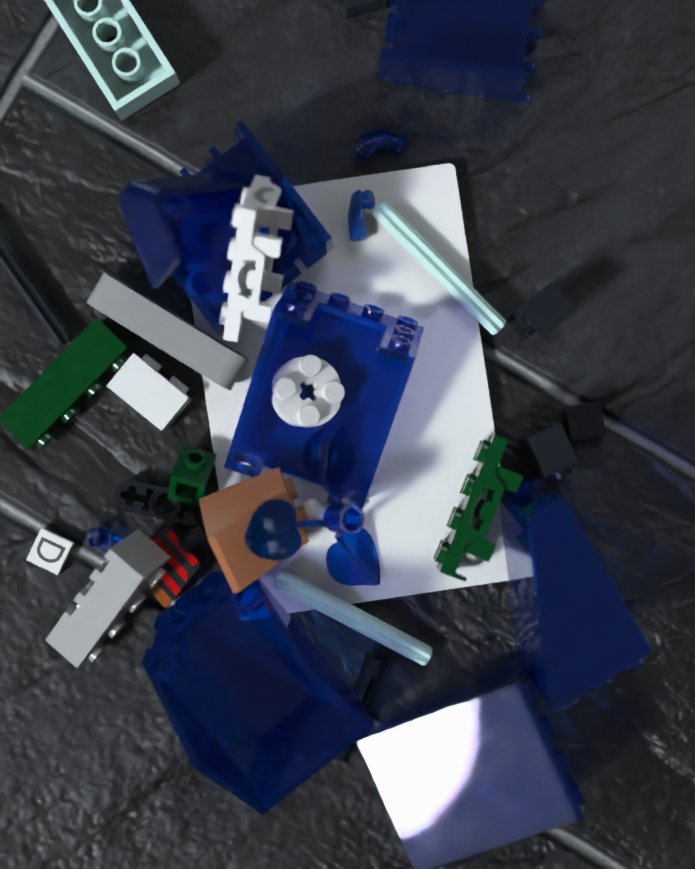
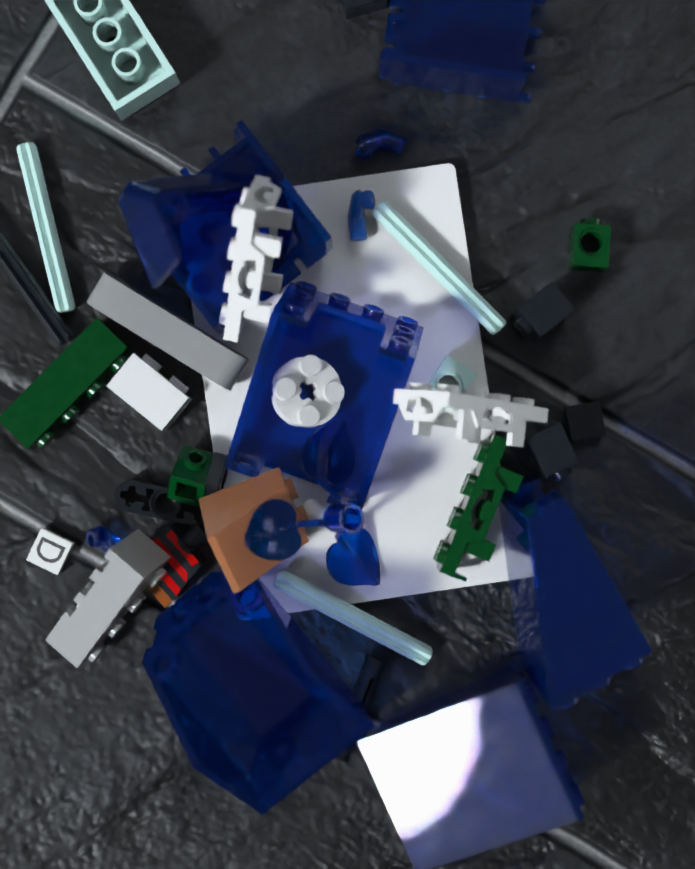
none -> light aqua axle [16,142,76,313]
none -> black tile [205,452,228,496]
none -> white piece [393,383,549,448]
none -> light aqua brick [428,355,477,412]
none -> dark green brick [568,218,611,272]

